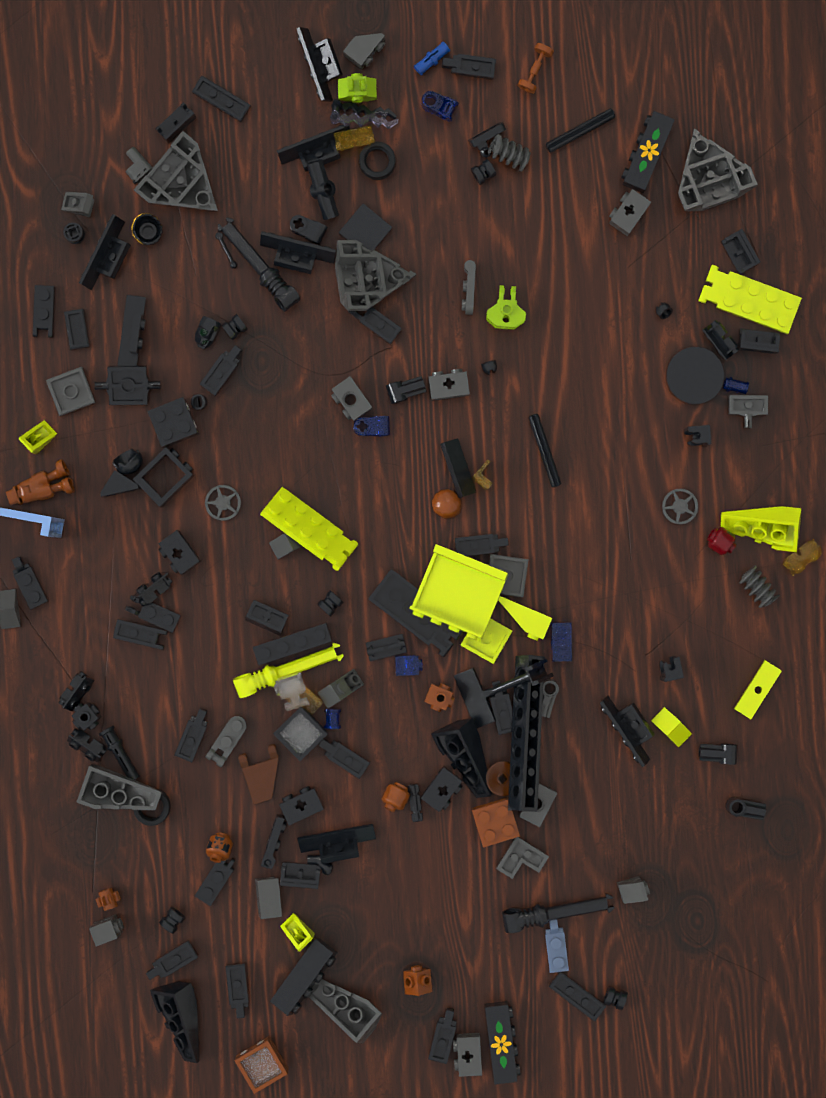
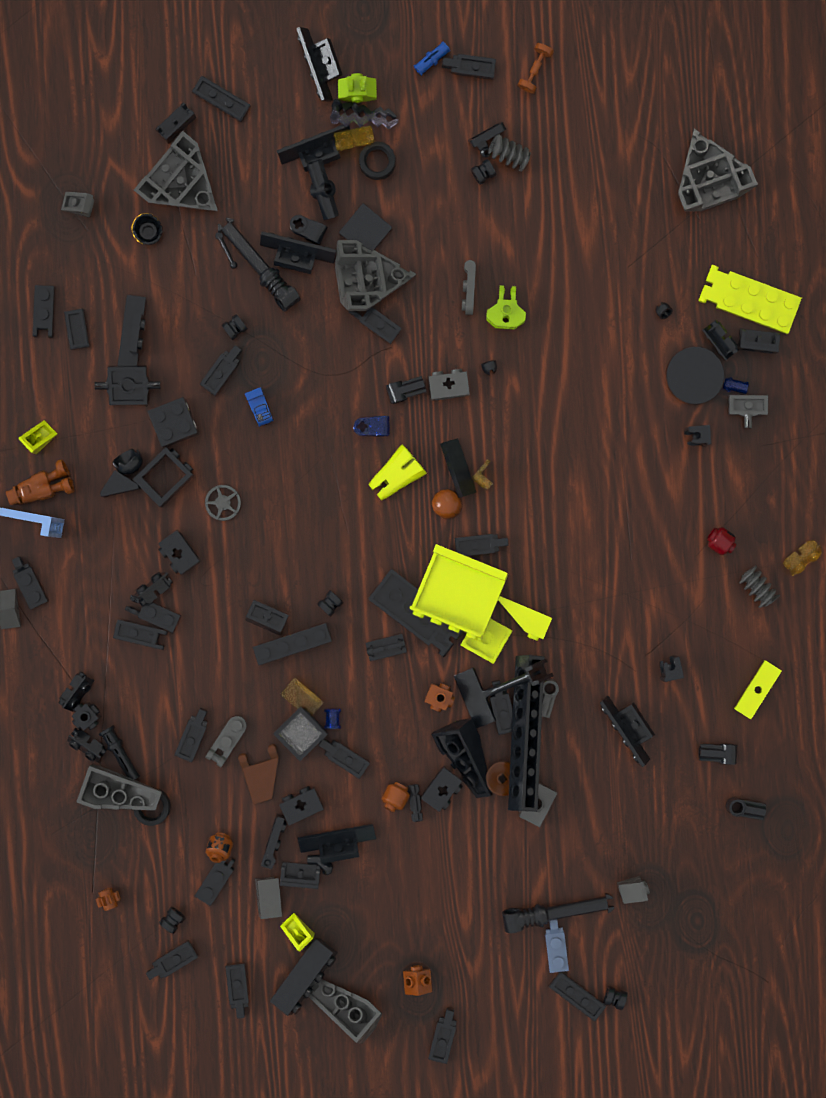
dark grey plate [46,367,96,416] -> none
black wheel [63,222,85,244] -> none
black bracket [79,214,131,290] -> none
dark grey brick [89,914,124,947] -> none
dark grey piece [125,147,153,184] -> none
black wedge [150,981,199,1063] -> none
black hinge [191,394,208,410] -> none
black rock [195,315,221,349] -> none
neon yellow piece [233,643,344,698] -> none
piece [234,1036,289,1094] -> none
neon yellow hinge [260,487,358,571] -> none
dark grey slope [269,533,302,559] -> none
clear brick [274,672,309,711] -> none
dark grey slope [317,669,364,709] -> none
dark grey brick [331,376,373,422] -> none
dark grey slope [343,33,386,70] -> none
clear blue brick [395,655,423,676] -> none
clear blue piece [421,91,459,121] -> none
dark grey brick [453,1033,482,1077] -> none
dark orange piece [471,797,520,848] -> none
black brick [484,1001,521,1085] -> none
dark grey plate [489,554,529,597] -> none
dark grey plate [496,837,549,879] -> none
black axle [529,414,561,487] -> none
black axle [546,108,615,153] -> none
clear blue brick [551,622,572,662] -> none
dark grey brick [609,189,651,237] -> none
black brick [621,111,675,193] -> none
neon yellow slope [651,707,692,748] -> none
dark grey wheel [662,489,698,525] -> none
black hinge [721,229,760,275] -> none
neon yellow wedge [721,506,801,552] -> none
none -> blue leg [245,387,273,427]
none -> neon yellow piece [368,444,427,501]

